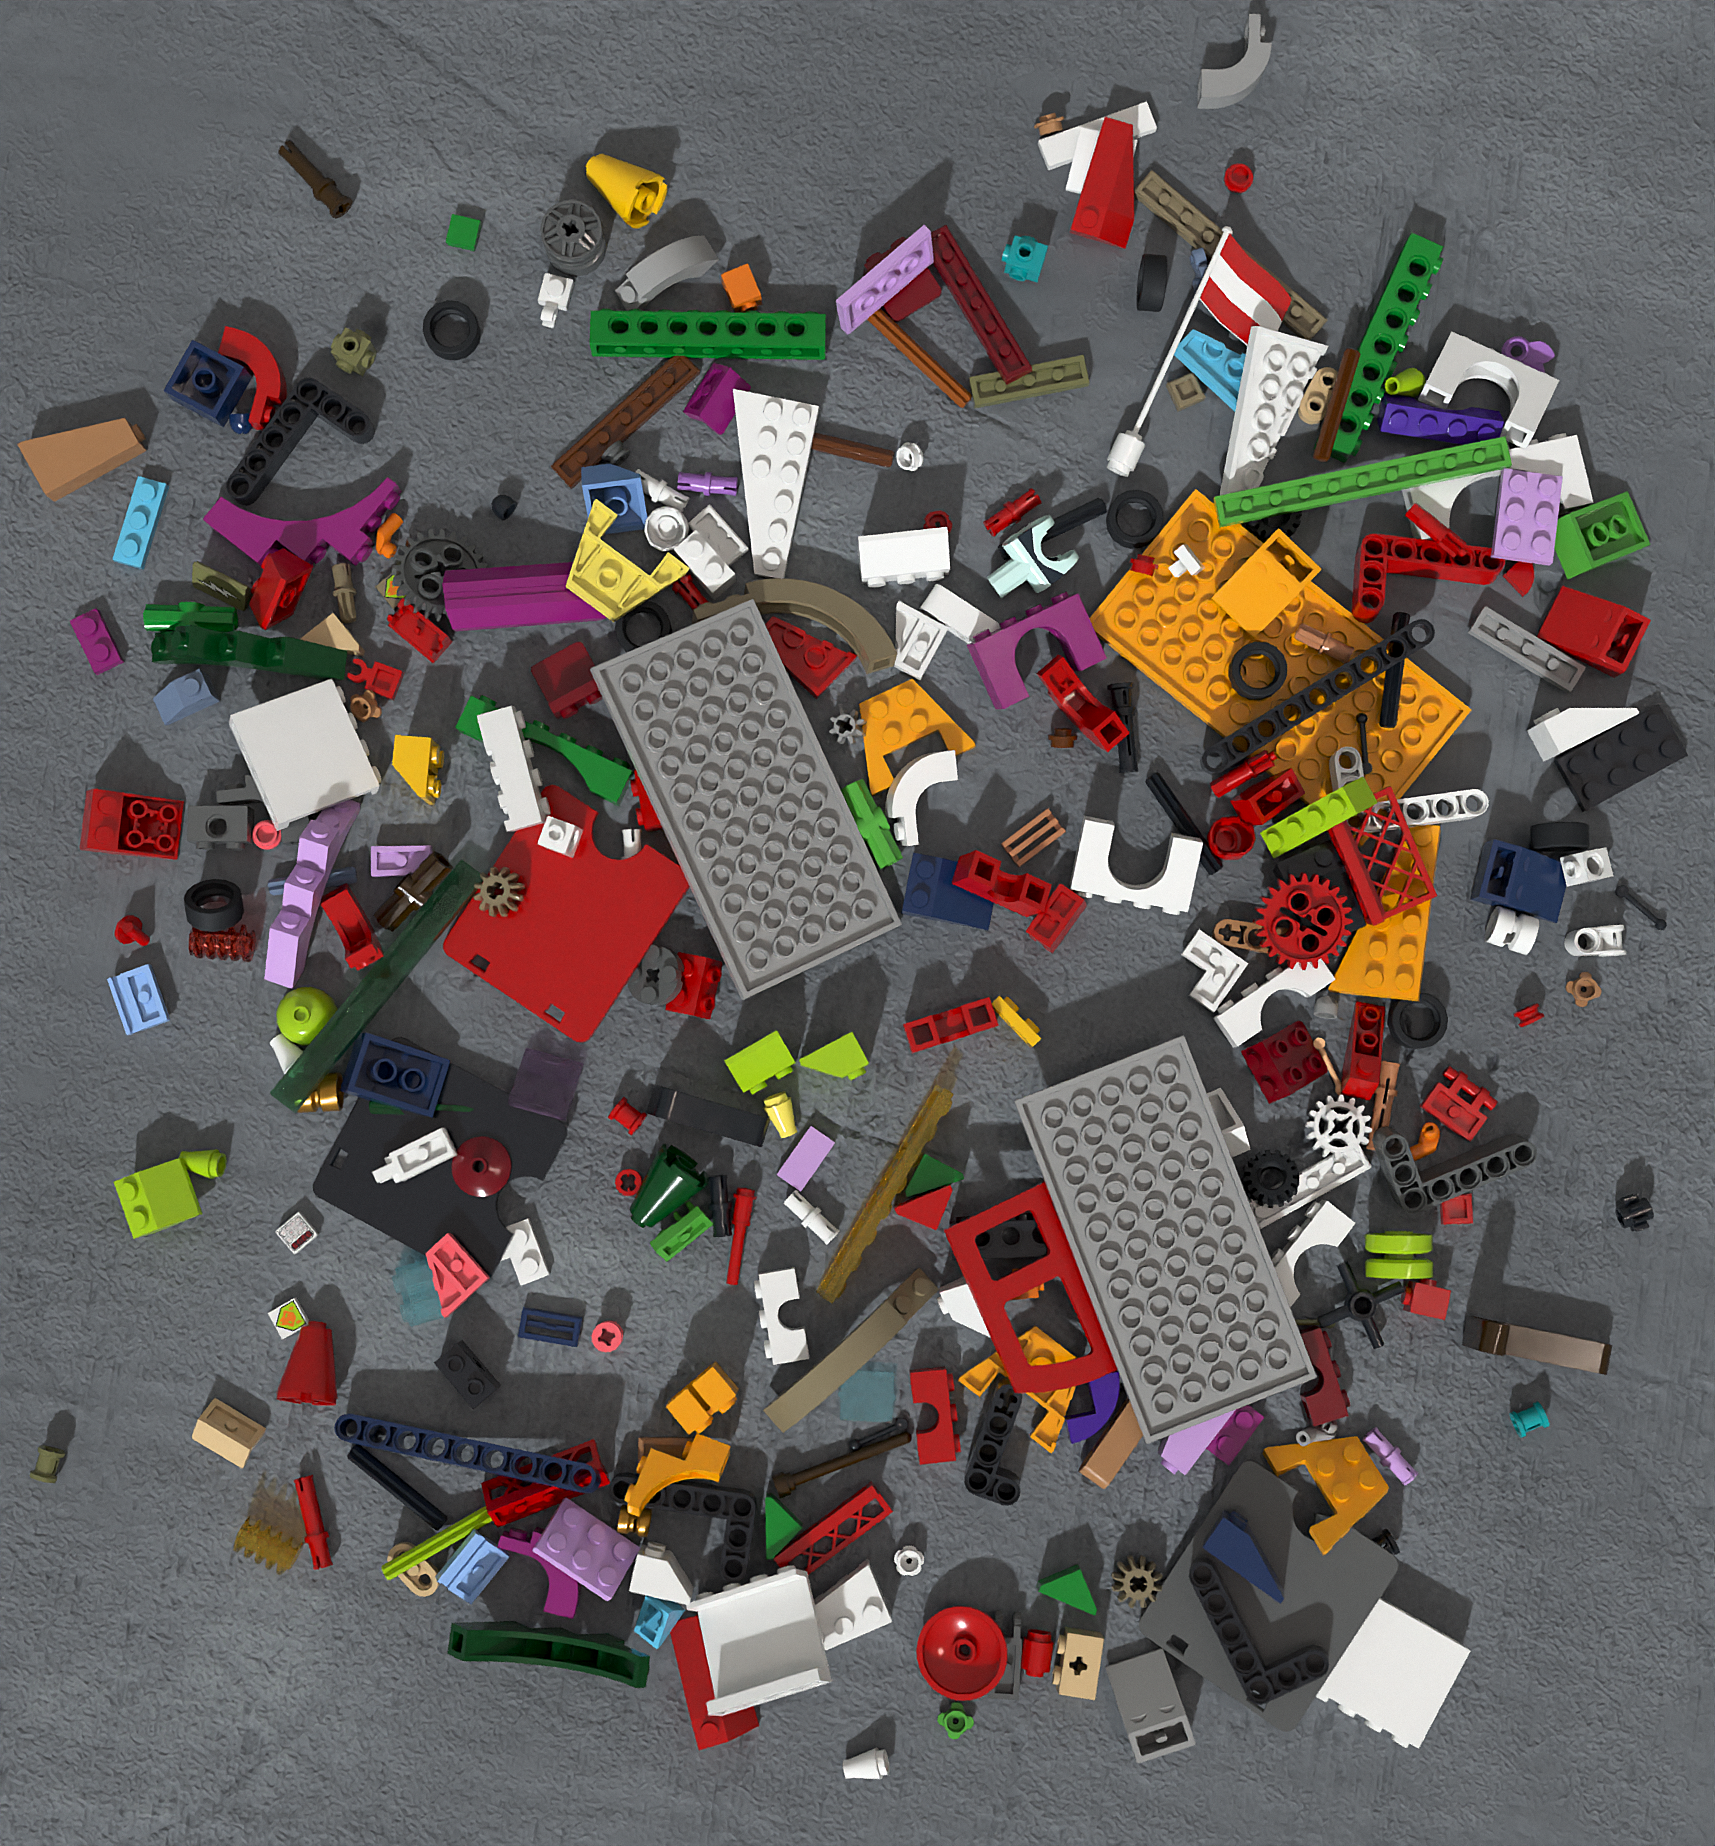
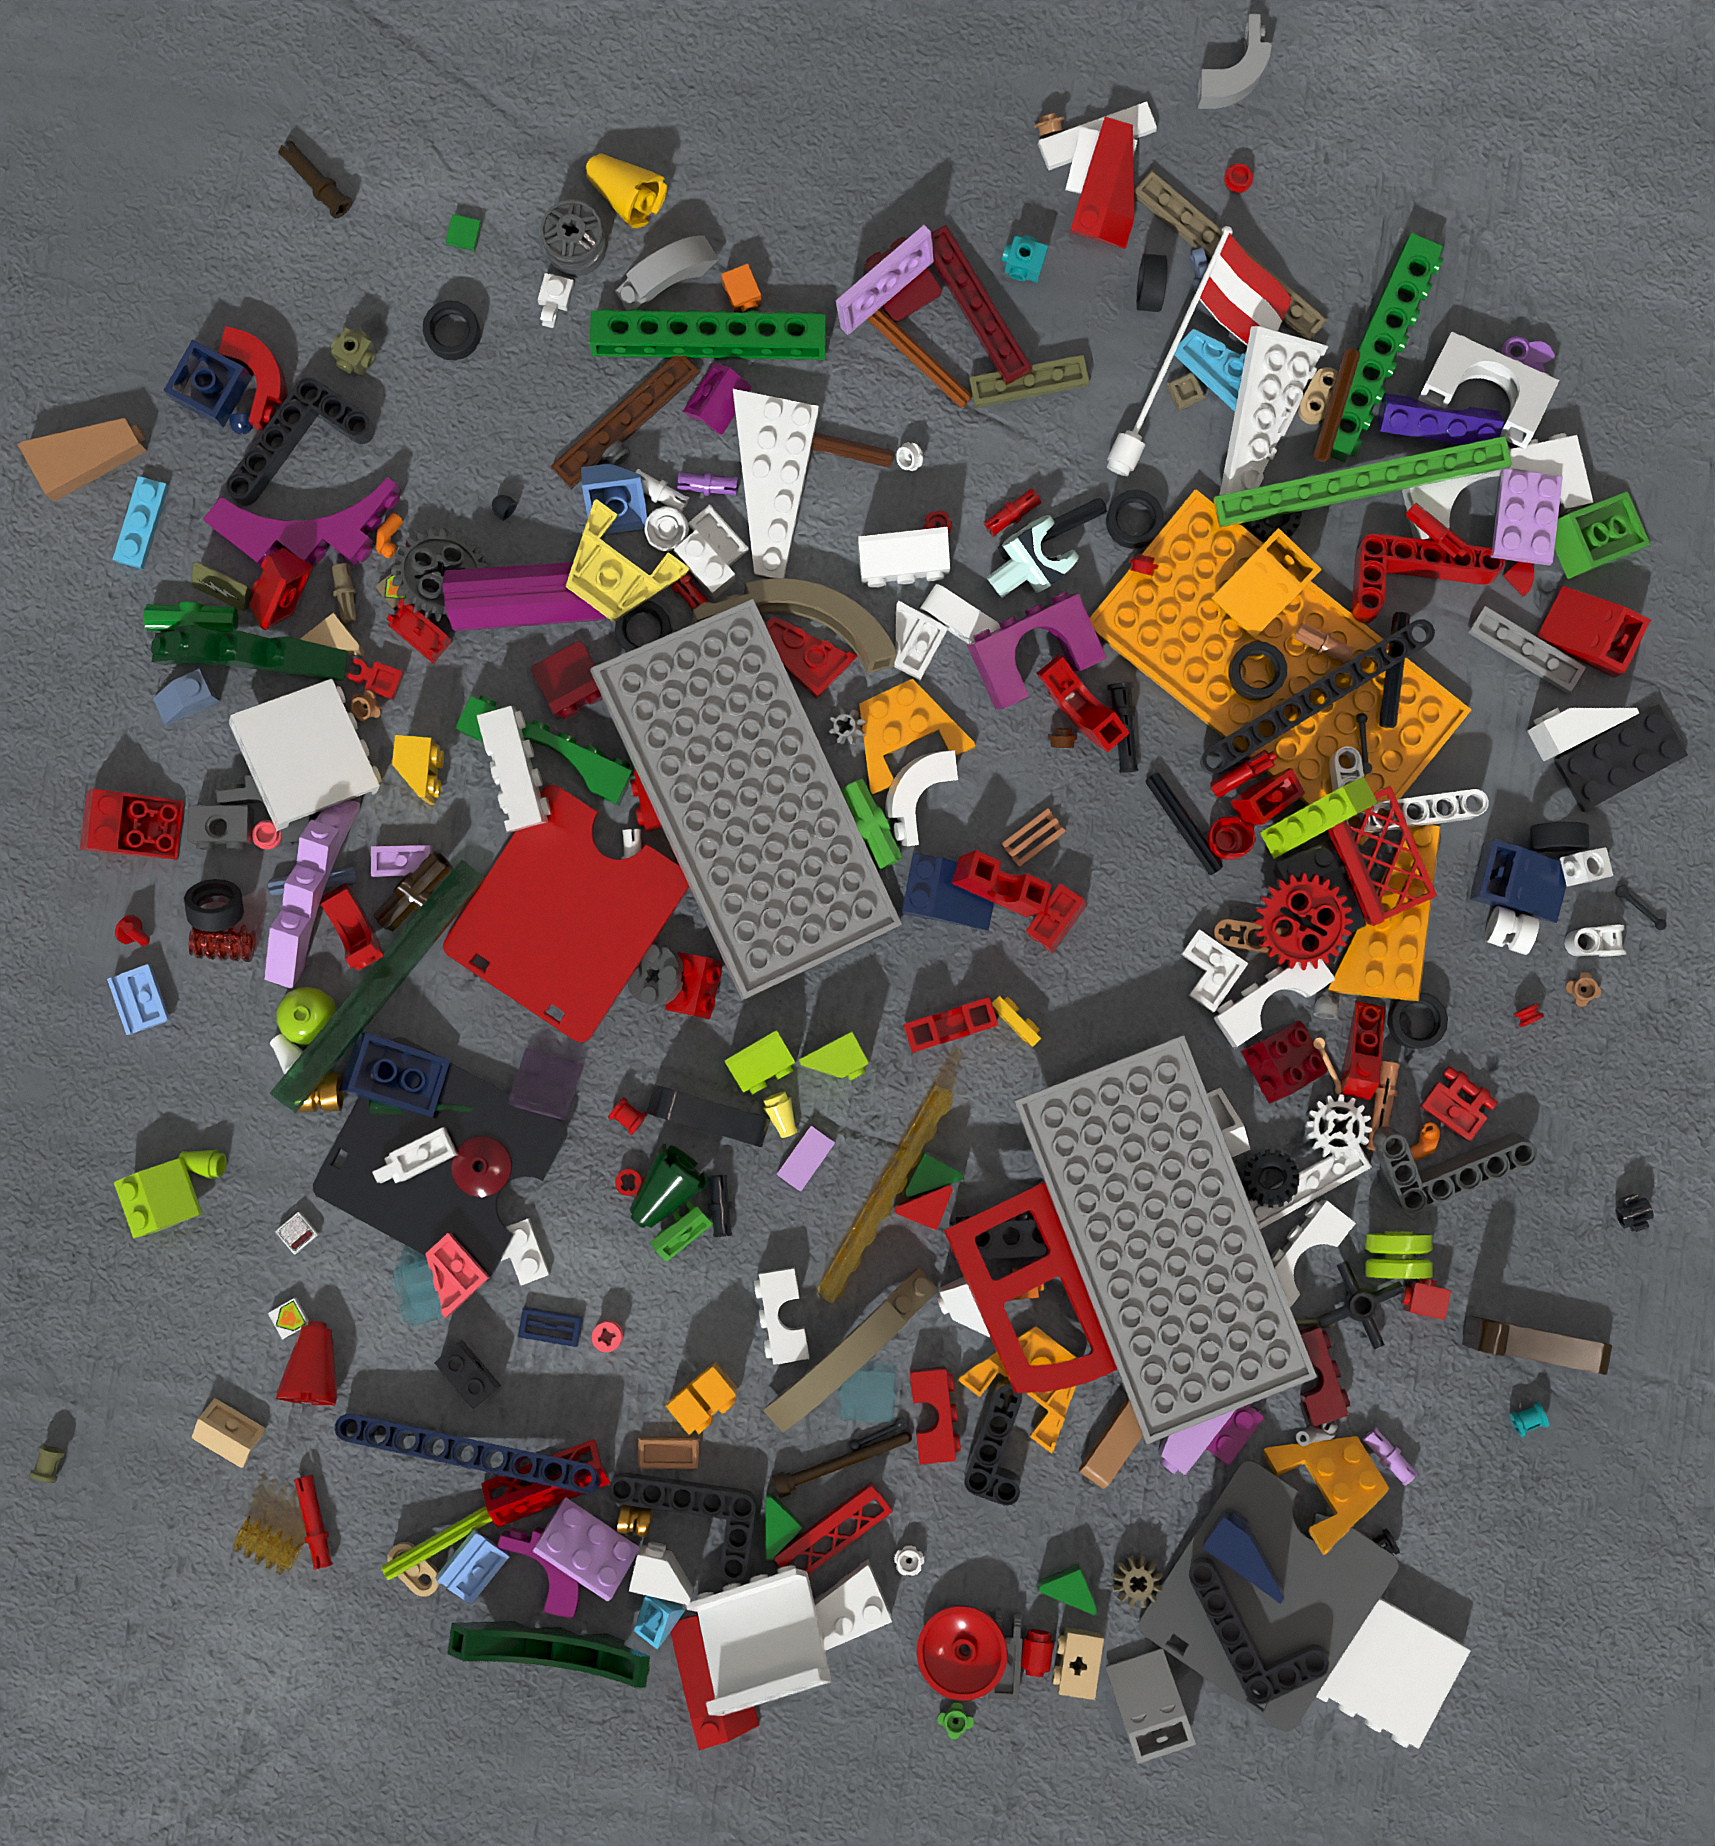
magenta plate [70,608,124,675] -> none
black axle [347,1444,448,1531] -> none
dark tan gear [473,867,525,917] -> none
white brick [537,816,583,858] -> none
light orange arch [624,1433,731,1517] -> none
red pin [726,1187,757,1285] -> none
white pin [783,1190,840,1245] -> none
white cone [843,1747,890,1779] -> none
dark purple brick [1065,1370,1120,1444] -> none
white arch [1069,816,1203,915] -> none
white tile [1168,544,1205,578] -> none
lime cone [1385,368,1426,397] -> none
red tile [1440,1193,1473,1225] -> none

